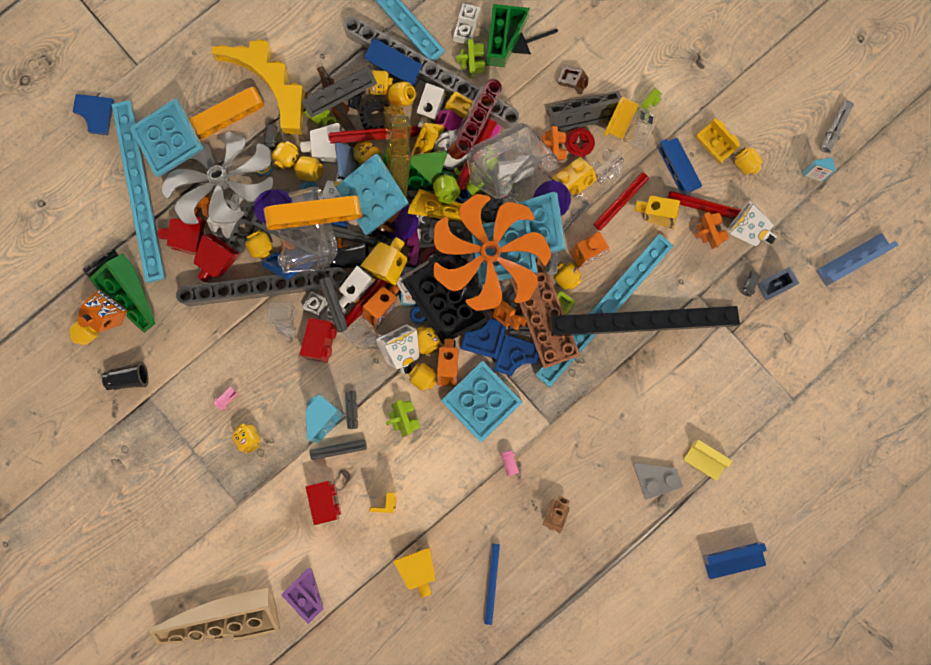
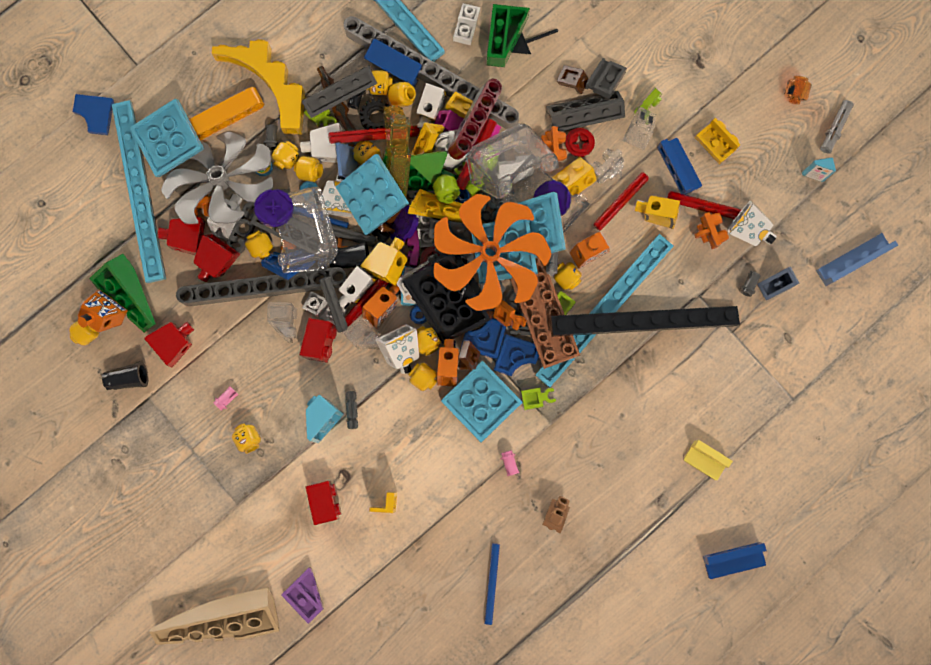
black axle [83,249,119,277] -> none
light orange beam [263,196,362,230] -> none
dark grey axle [309,440,367,460] -> none
lime hips [386,400,420,437] -> none
yellow torso [394,547,436,598] -> none
lime hips [455,39,485,78] -> none
yellow panel [604,96,639,139] -> none
light grey wing [633,463,683,500] -> none
yellow head [734,147,763,175] -> none
none -> red torso [144,322,195,368]
none -> reddish brown bracket [458,341,480,370]
none -> lime plate [521,388,556,410]
none -> dark grey plate [585,58,627,99]
none -> clear orange head [784,76,812,105]

